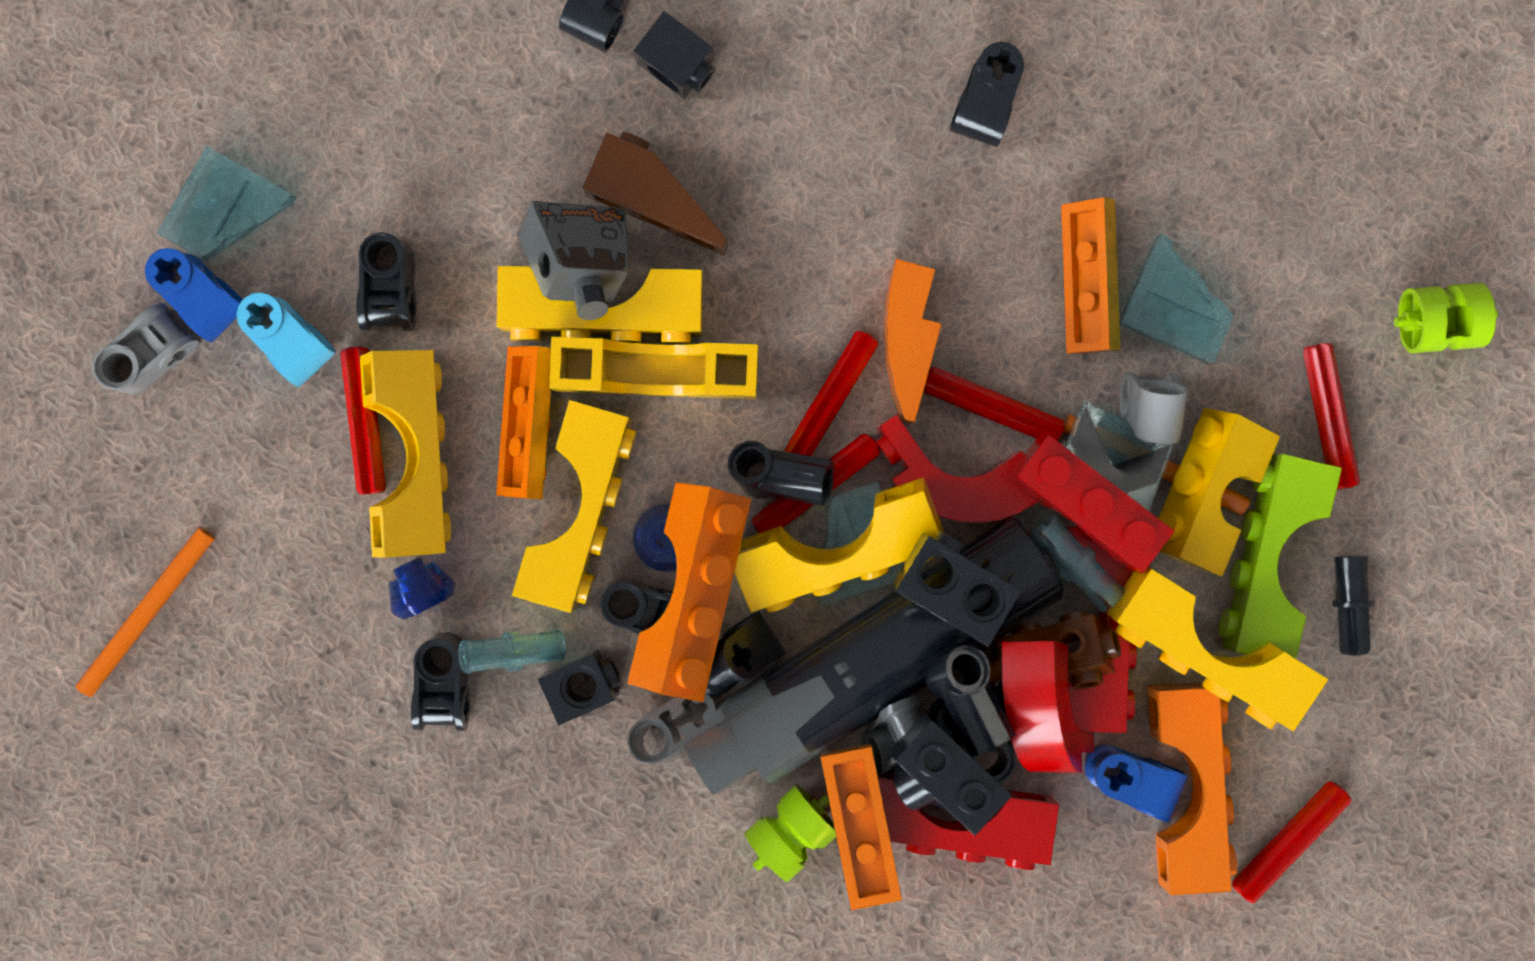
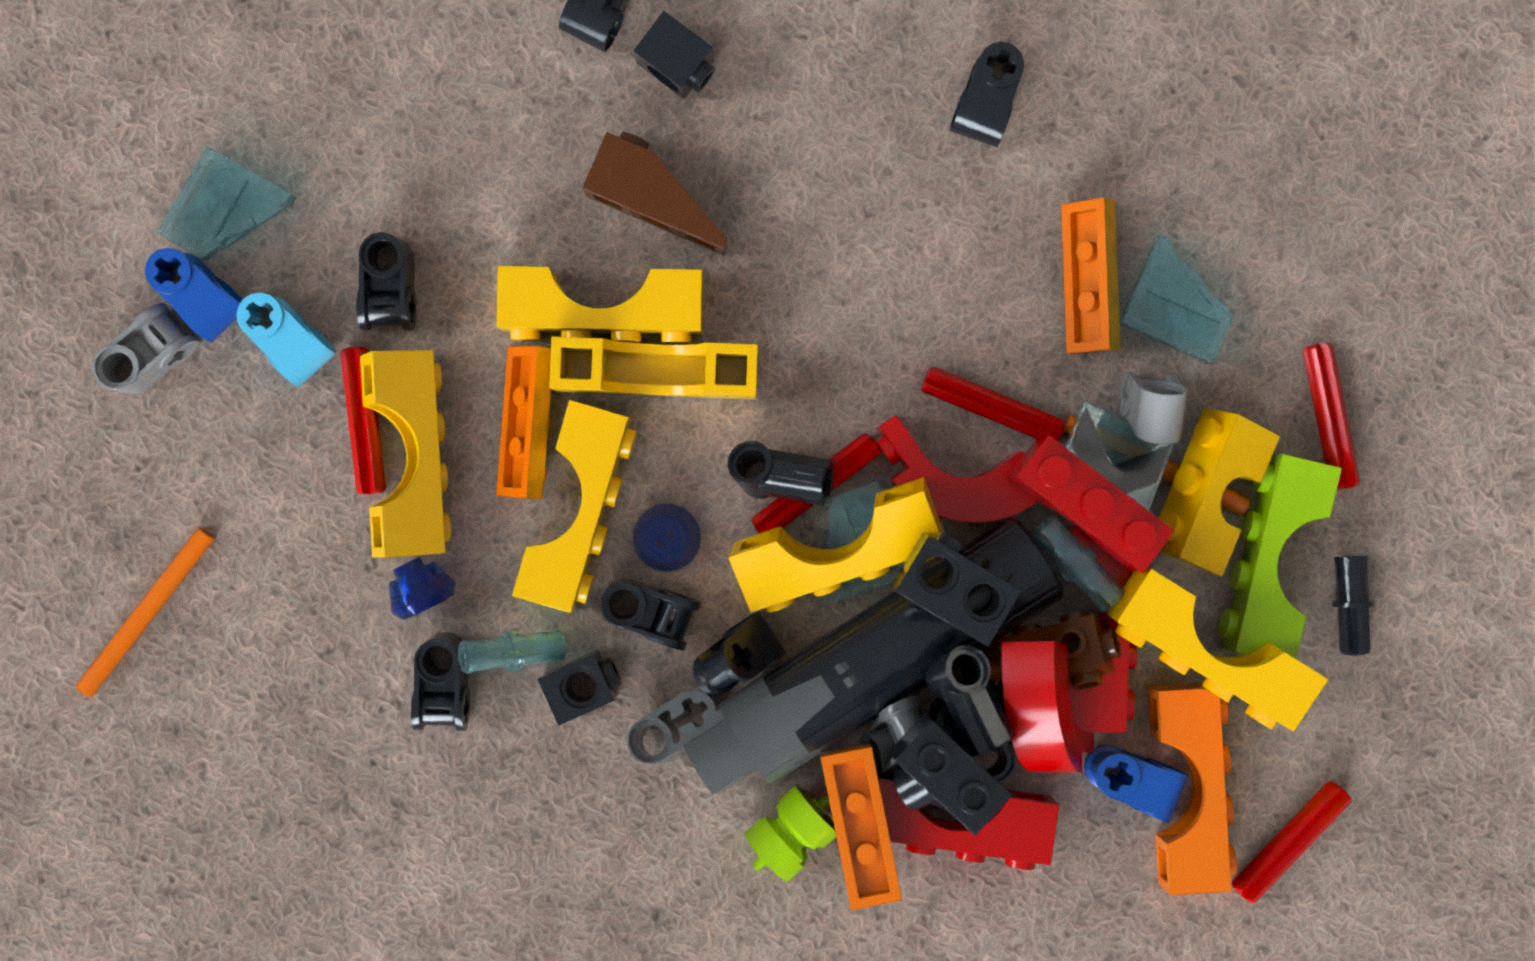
dark grey torso [518,201,629,320] -> none
orange arch [627,482,751,702] -> none
red axle [784,330,878,456] -> none
orange slope [883,259,942,424] -> none
lime wheel [1394,282,1498,354] -> none

